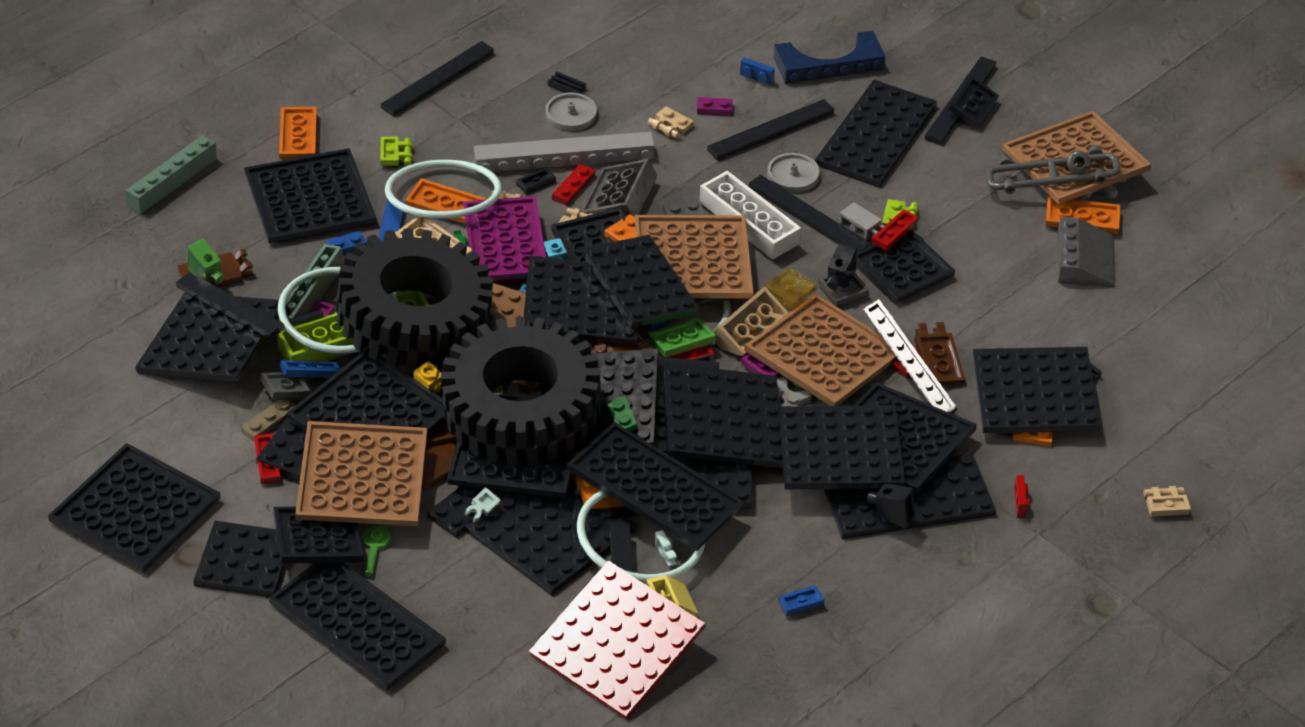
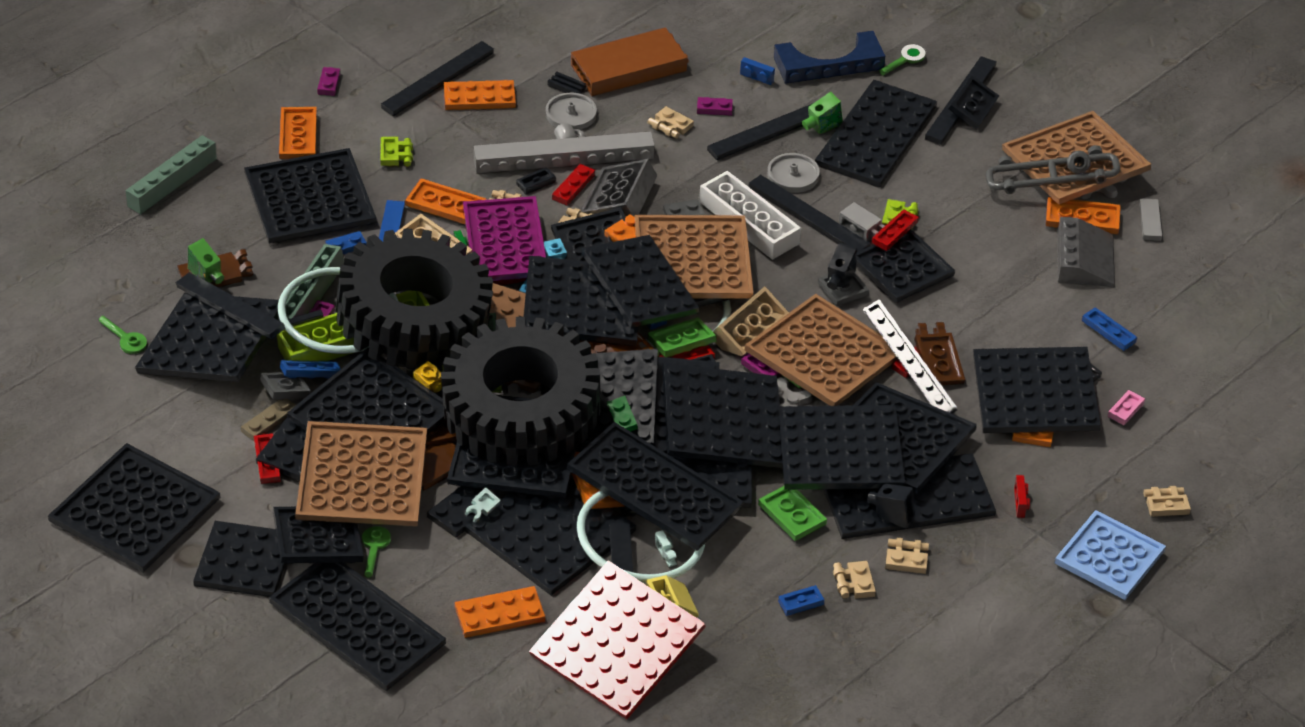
light aqua piece [385,160,502,219] -> none
clear yellow bracket [764,267,817,310] -> none
none -> bright green piece [99,316,147,354]
none -> magenta plate [317,67,341,96]
none -> orange plate [444,80,516,110]
none -> orange plate [455,586,545,638]
none -> light grey piece [554,123,585,139]
none -> dark orange brick [571,27,689,96]
none -> bright green plate [758,486,827,541]
none -> bright green torso [802,92,843,134]
none -> tan plate [833,561,876,599]
none -> piece [880,44,925,75]
none -> tan plate [885,538,929,574]
none -> light blue plate [1055,510,1166,600]
none -> blue plate [1082,307,1137,351]
none -> bright pink plate [1108,390,1145,425]
none -> light grey tile [1139,199,1162,241]

